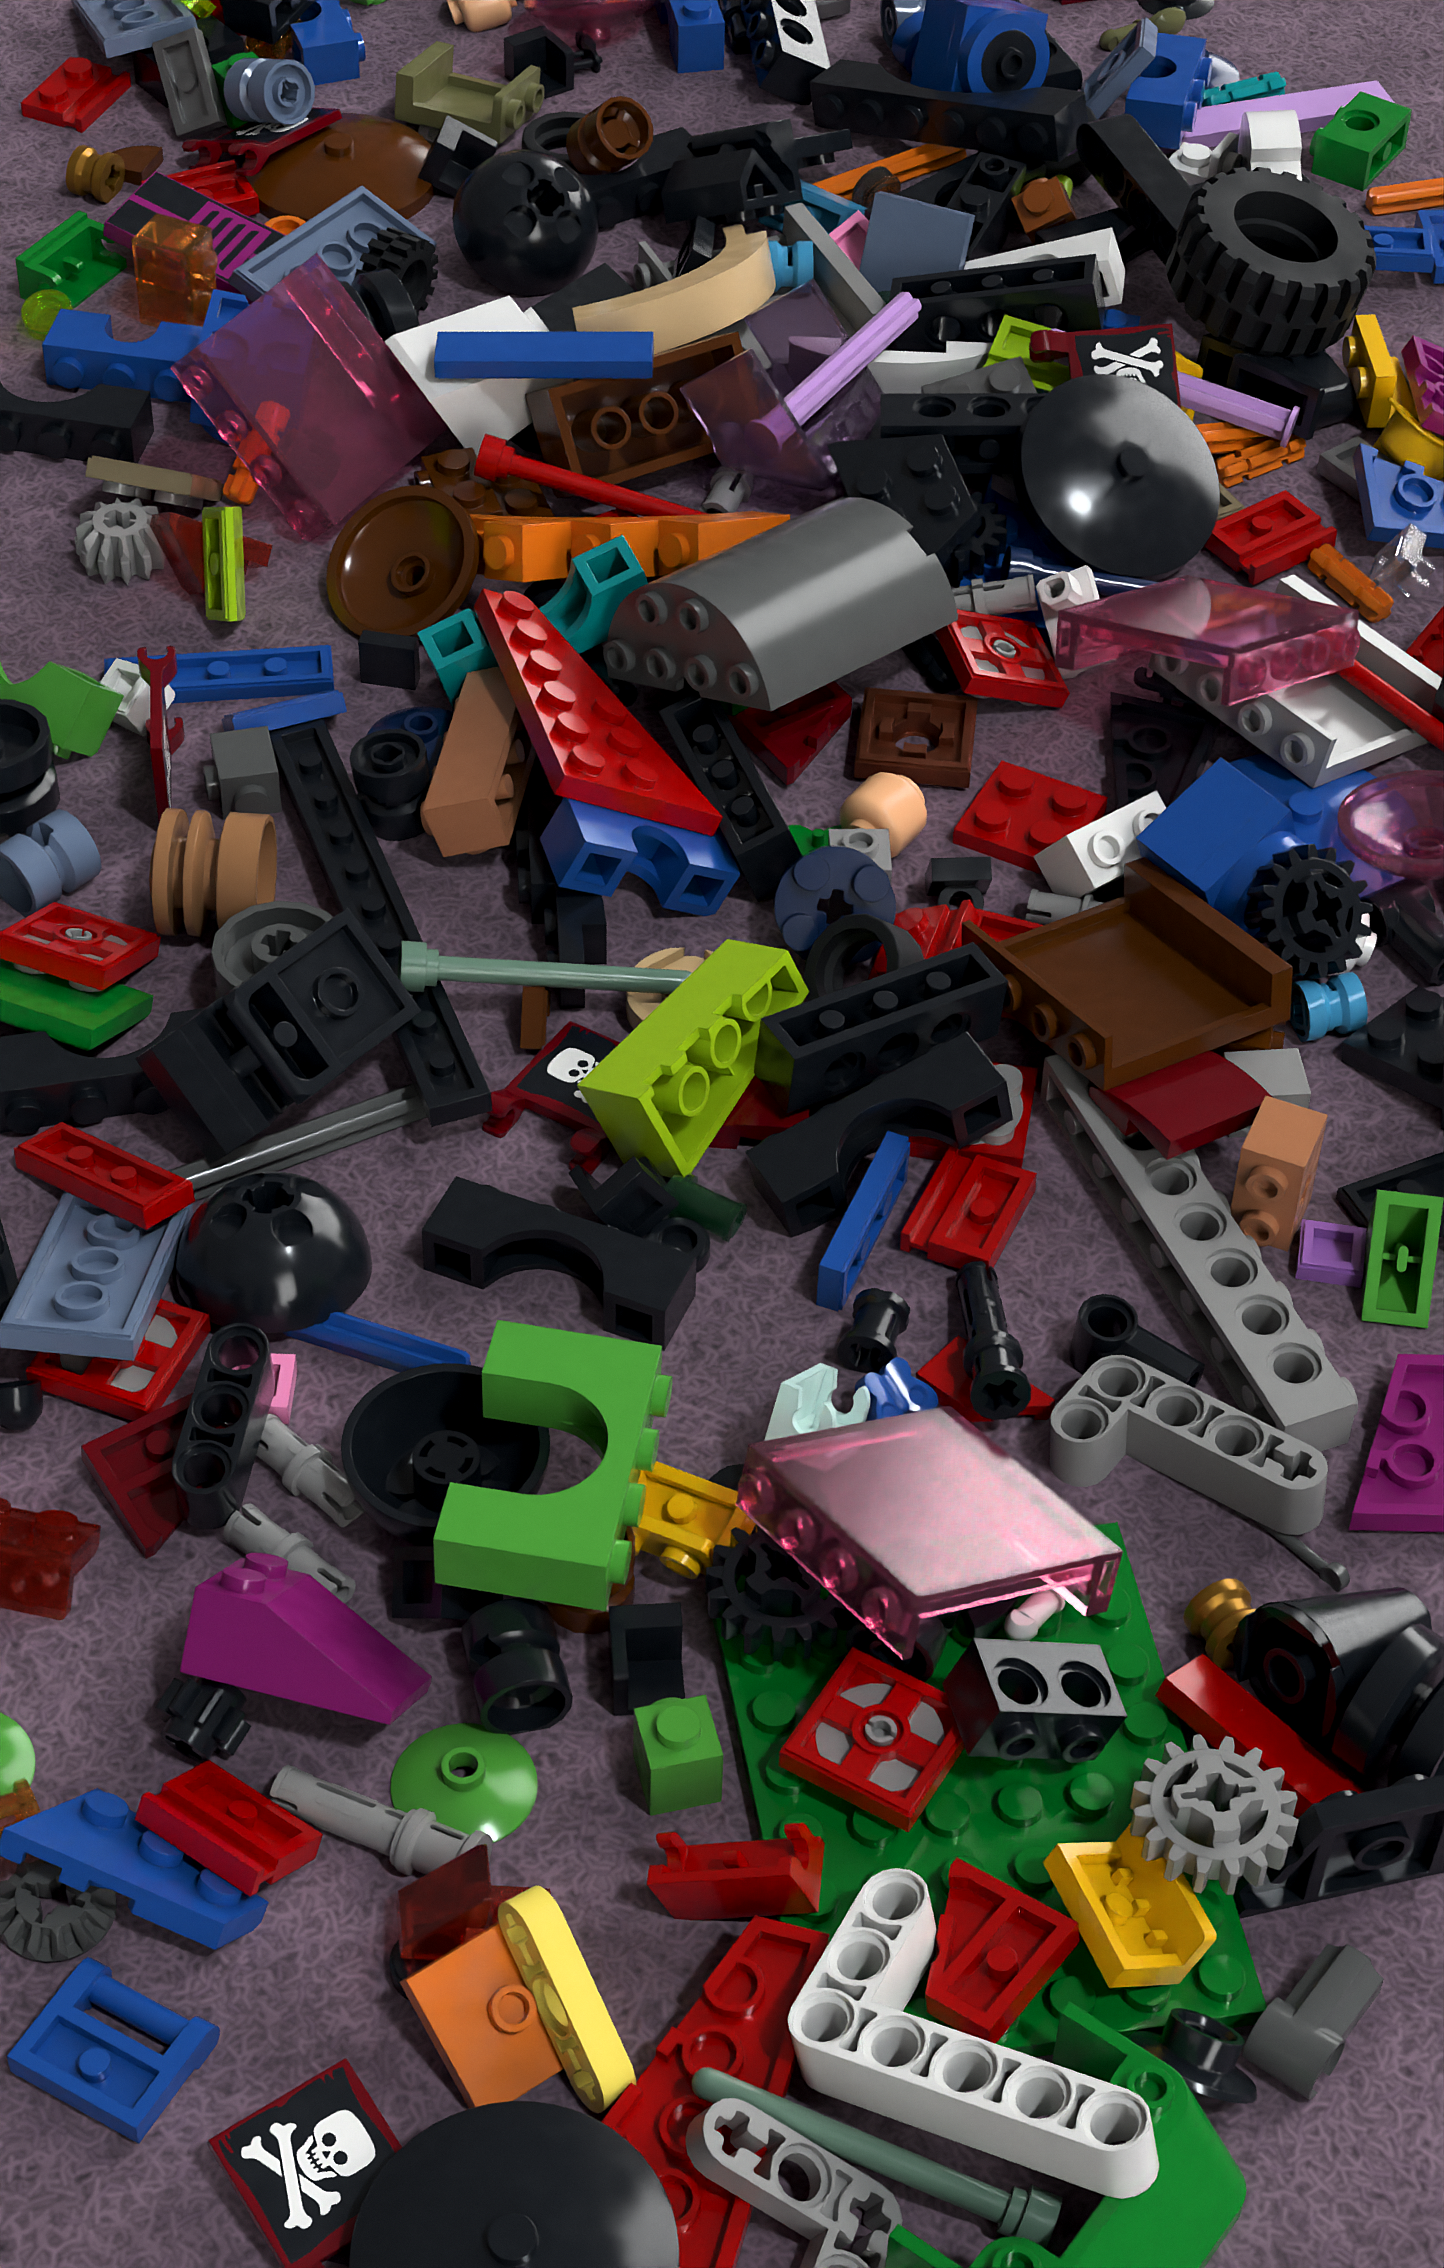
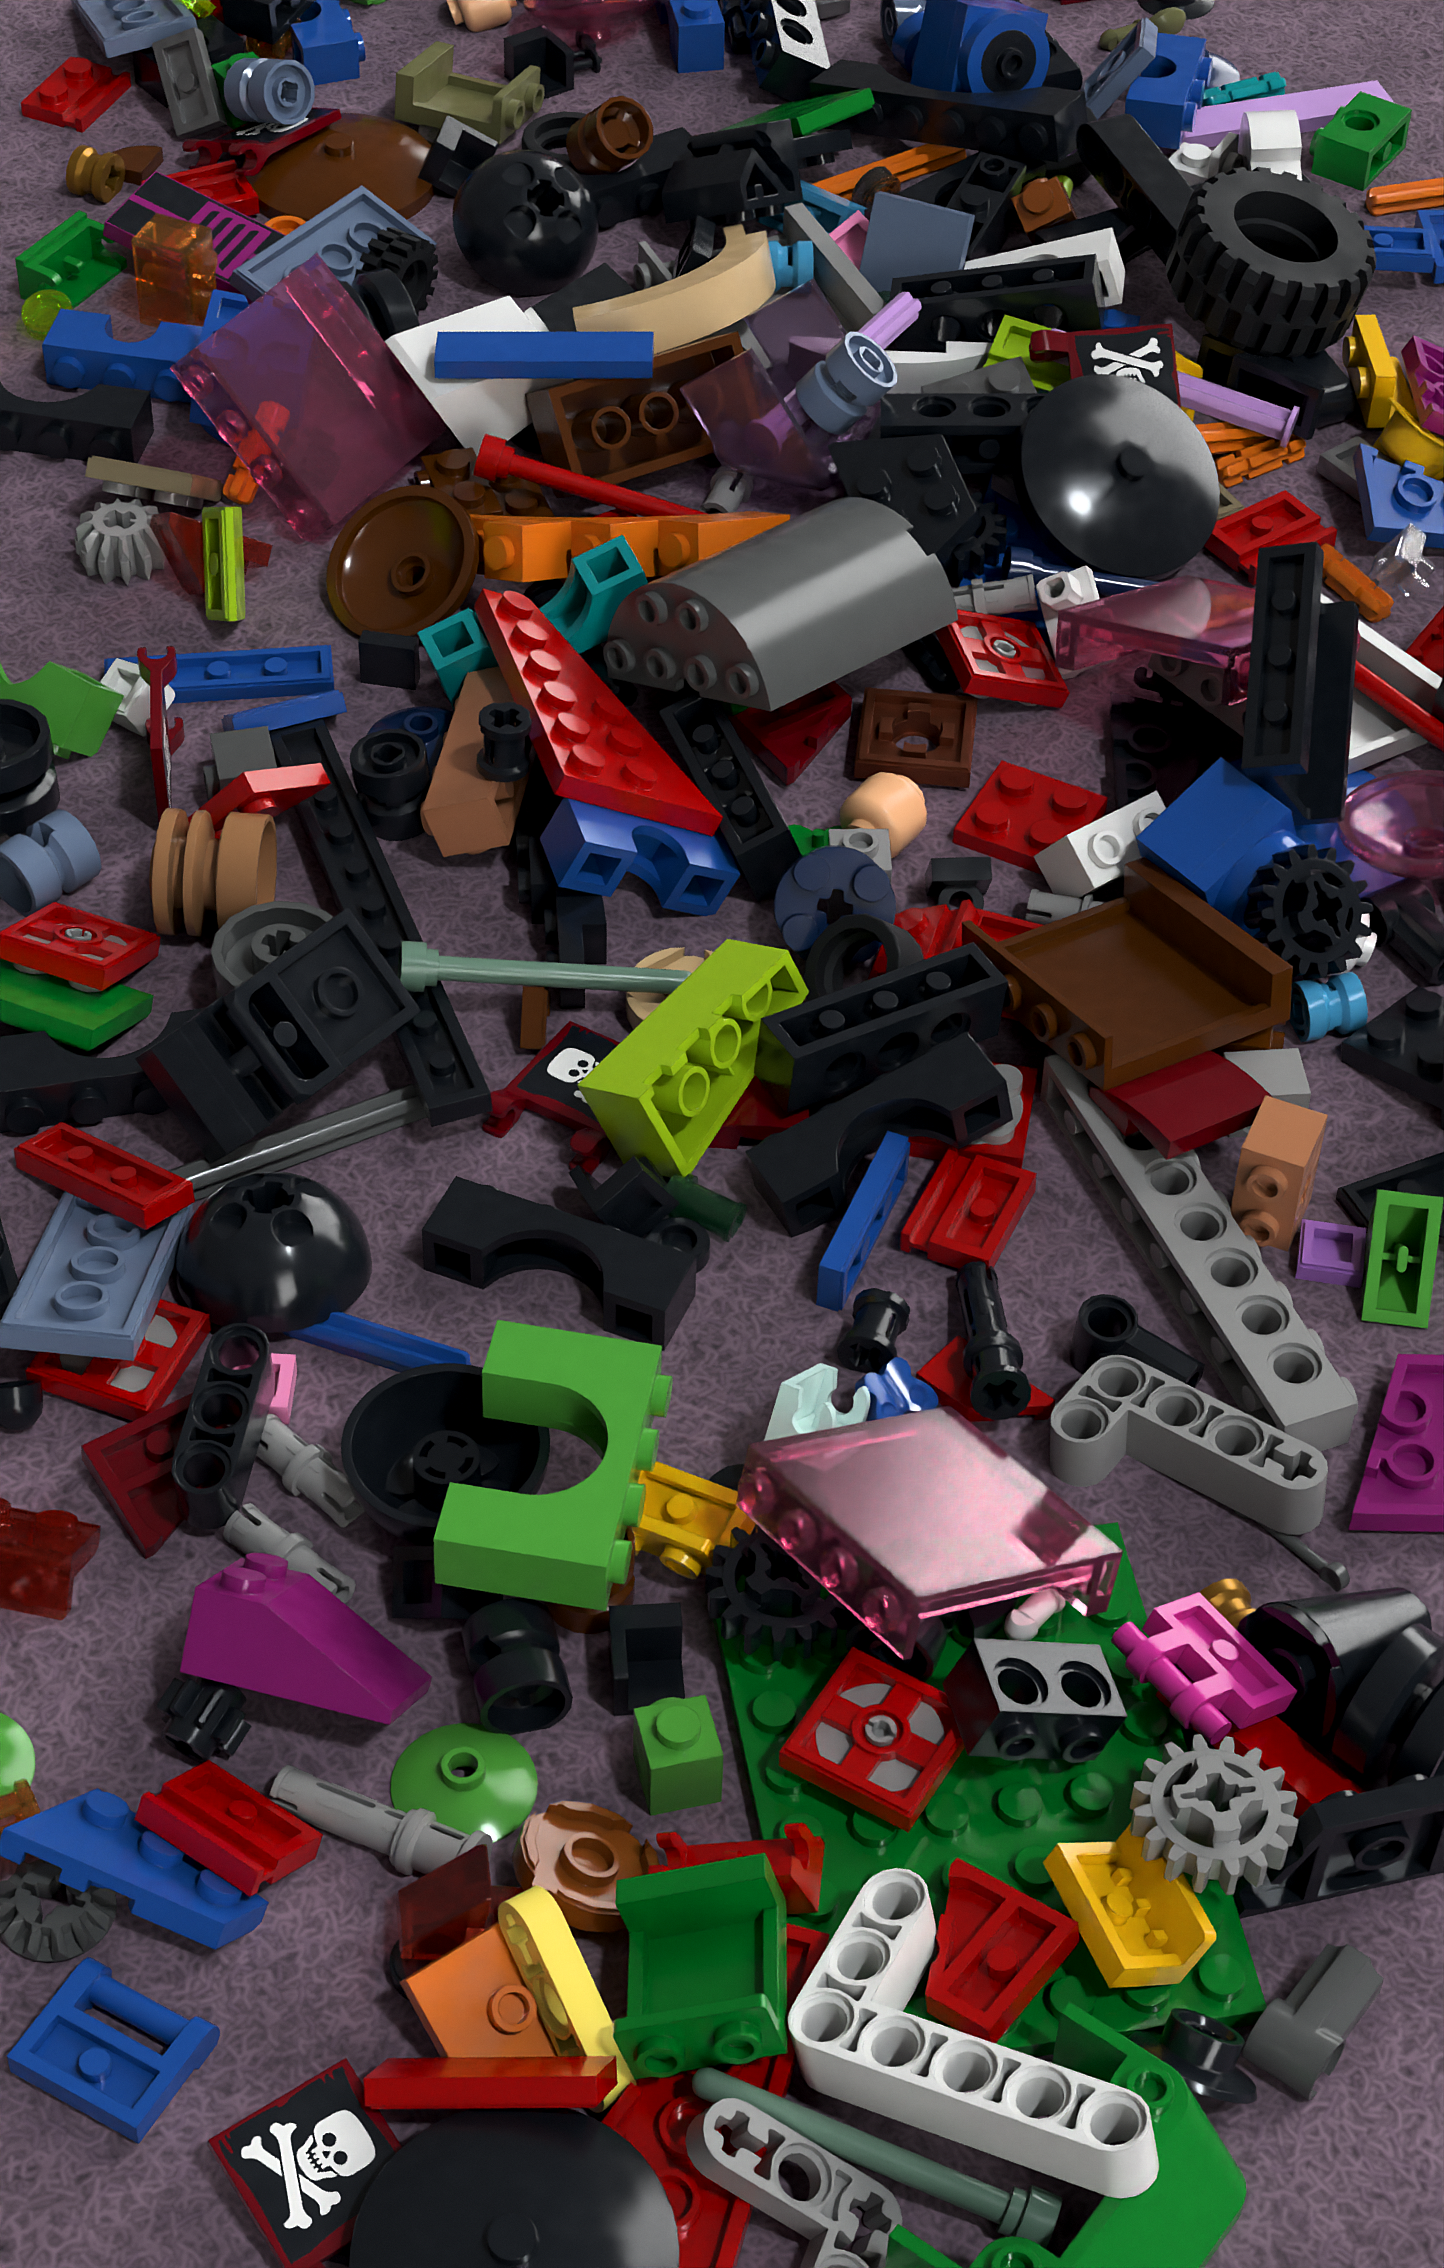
none -> red wing [188,763,331,839]
none -> red tile [363,2056,618,2109]
none -> black bush [476,702,532,783]
none -> dark orange tile [511,1801,660,1933]
none -> green panel [613,1853,787,2080]
none -> green tile [719,87,875,138]
none -> sand blue wheel [796,331,898,435]
none -> dark pink plate [1111,1592,1297,1745]
none -> black panel [1241,542,1359,826]

